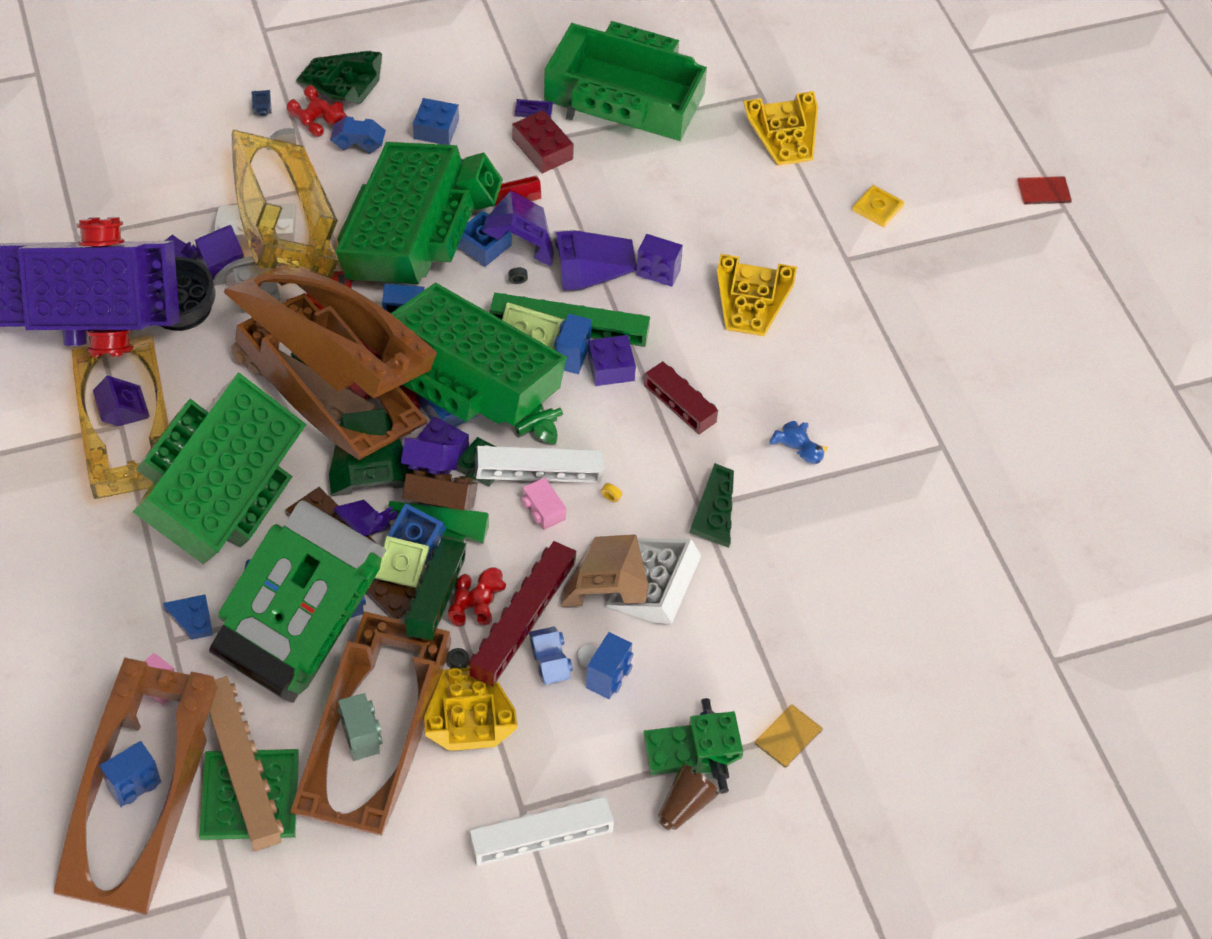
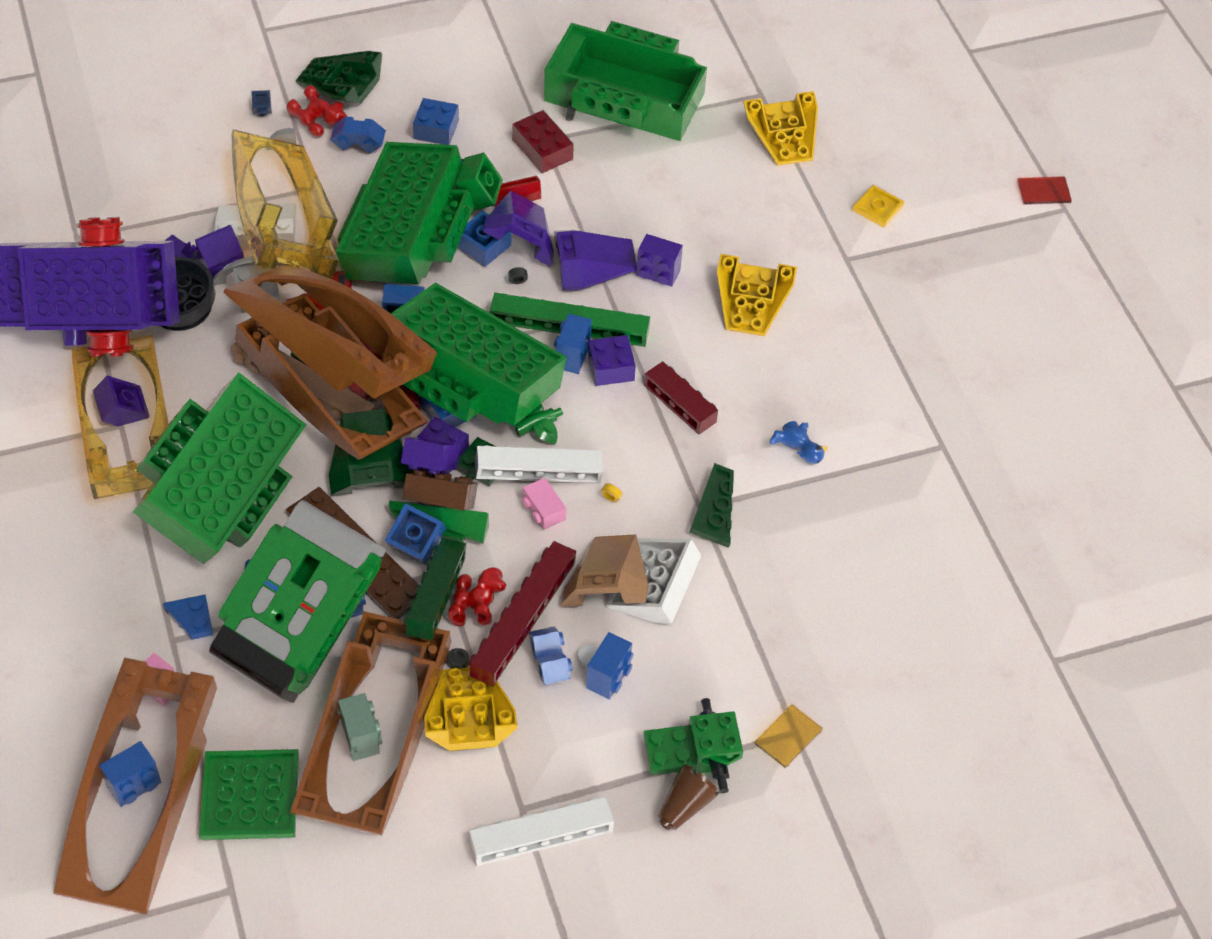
medium nougat brick [209,676,284,852] -> none
dark purple plate [333,499,397,536] -> none
yellowish green tile [375,536,429,589] -> none
yellowish green tile [502,302,564,350] -> none
dark purple tile [515,99,553,118] -> none

